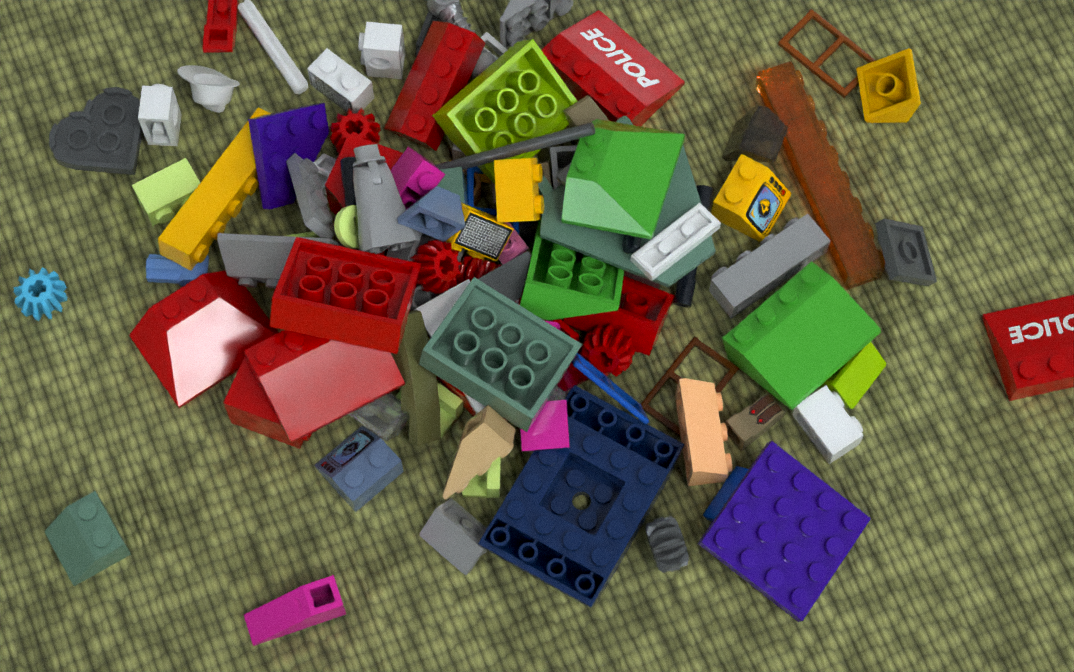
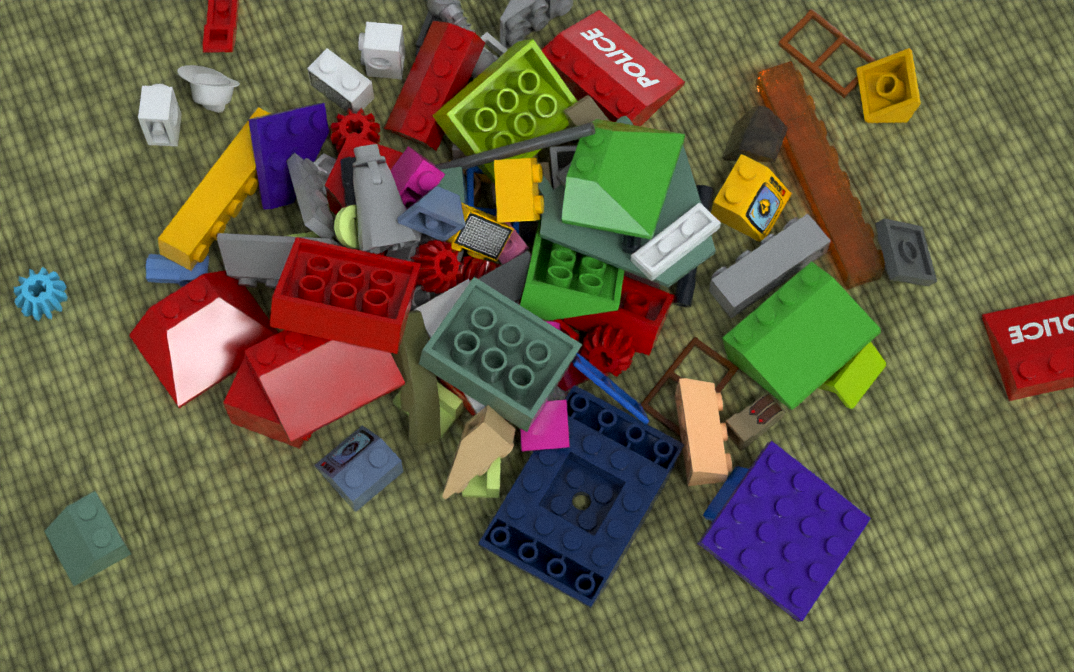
dark grey plate [49,87,143,175] -> none
yellowish green brick [132,158,200,226] -> none
white axle [238,0,309,95] -> none
dark pink slope [244,575,346,646] -> none
clear brick [348,393,409,441] -> none
light grey panel [420,498,488,575] -> none
dark grey gear [645,516,689,573] -> none
white brick [792,385,863,464] -> none

